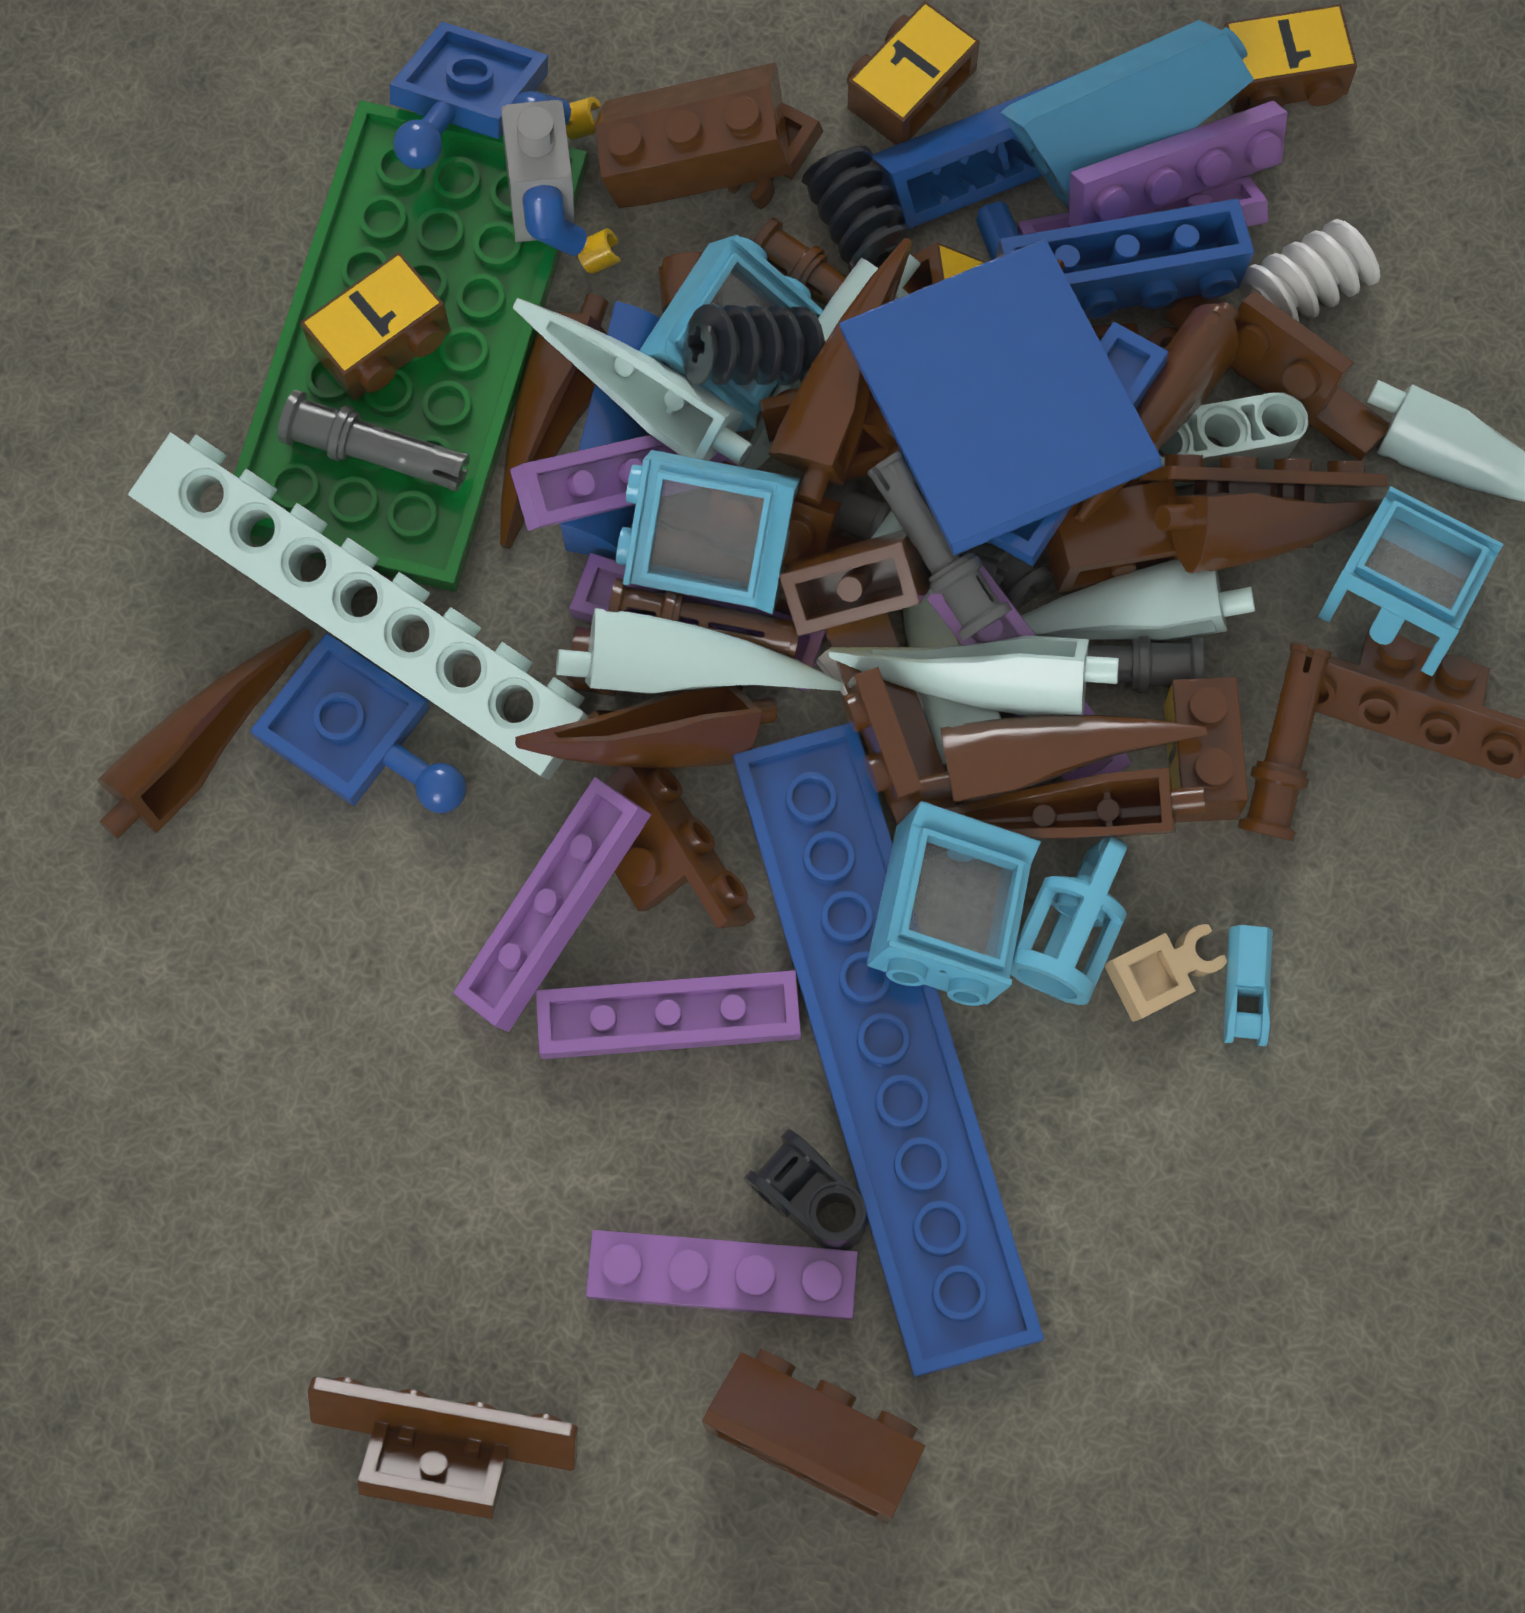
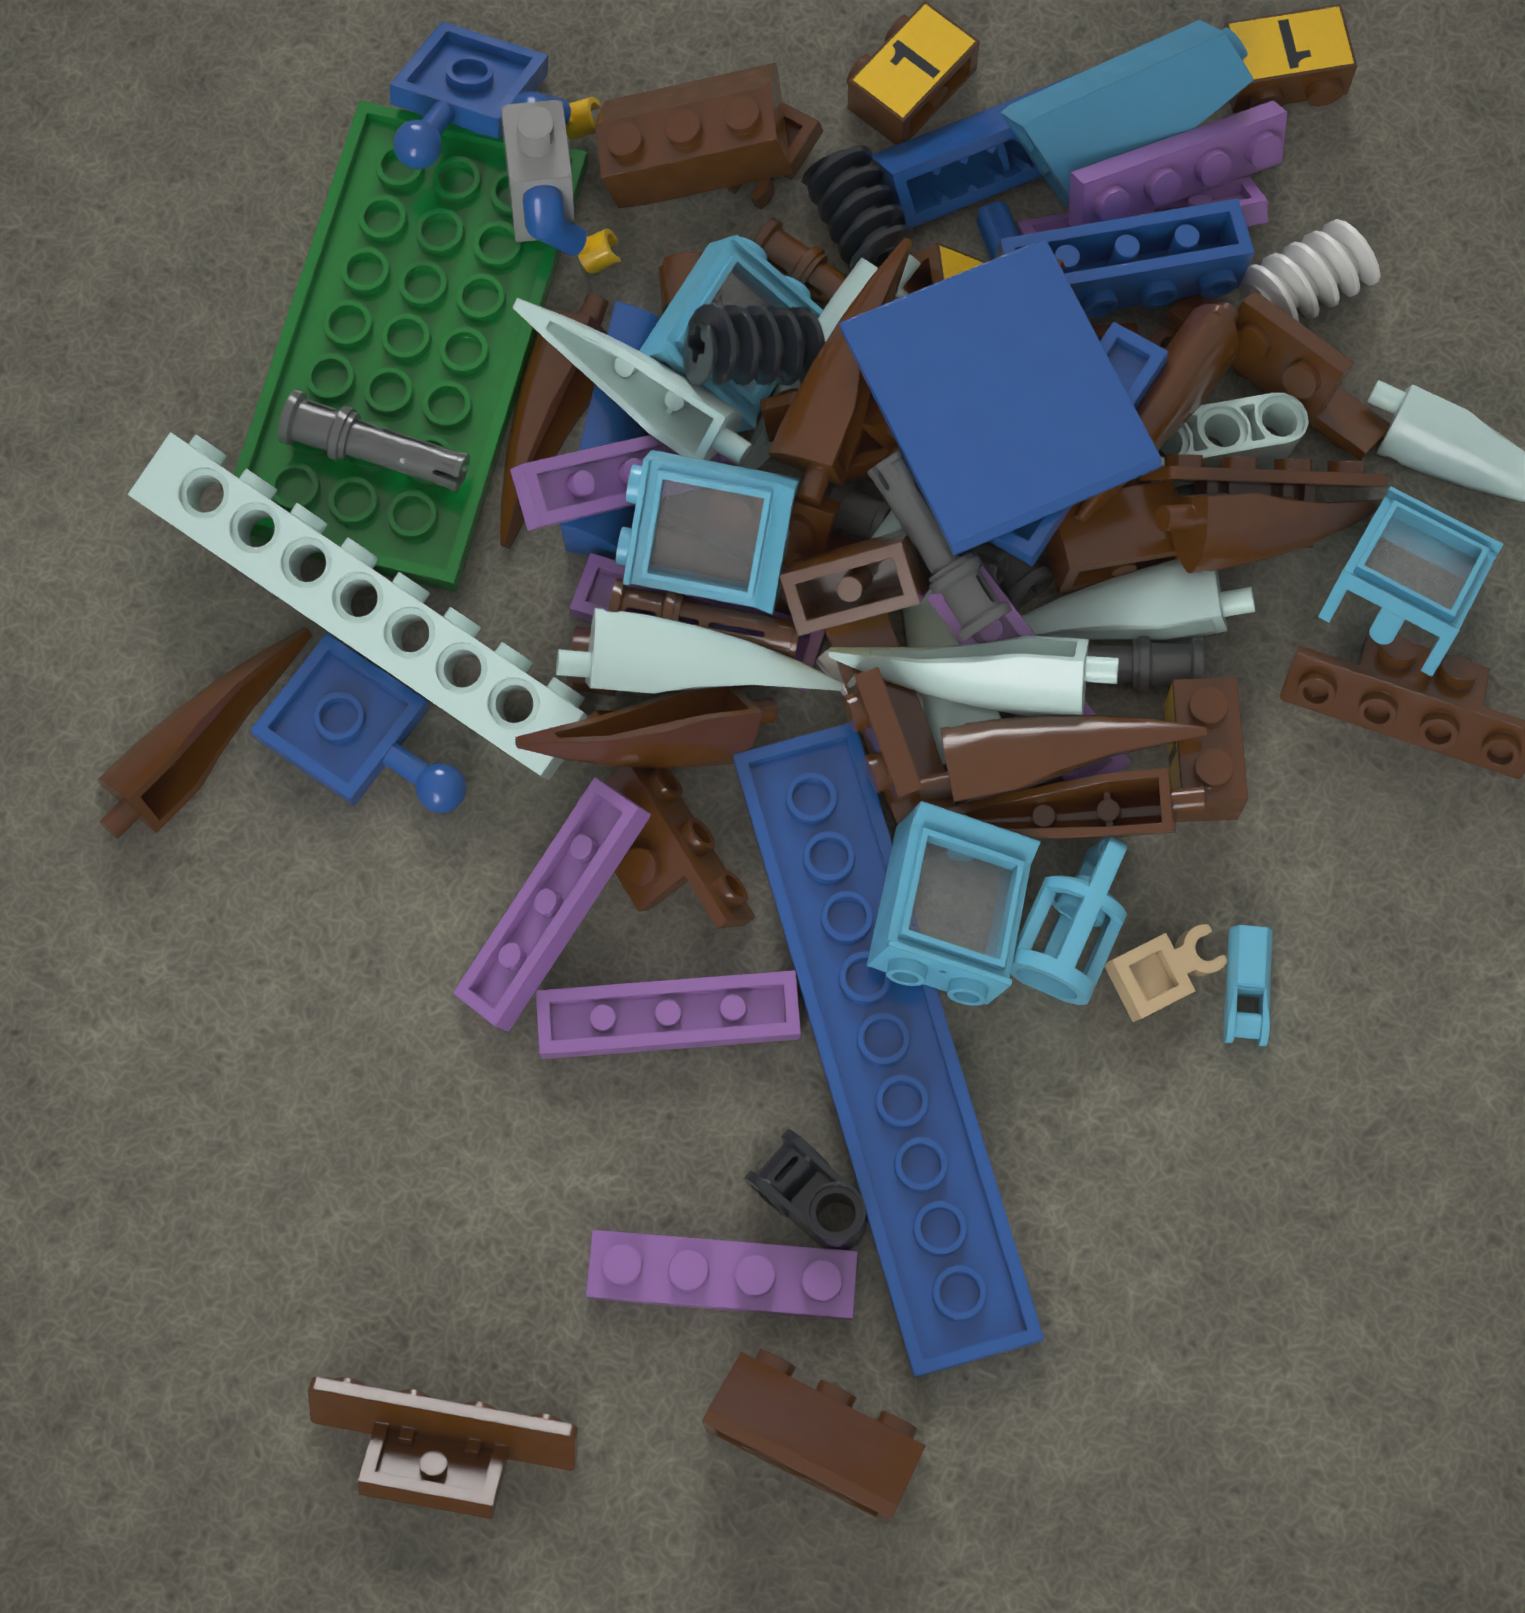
brick [300,252,451,401] -> none
reddish brown pin [1237,643,1332,842] -> none

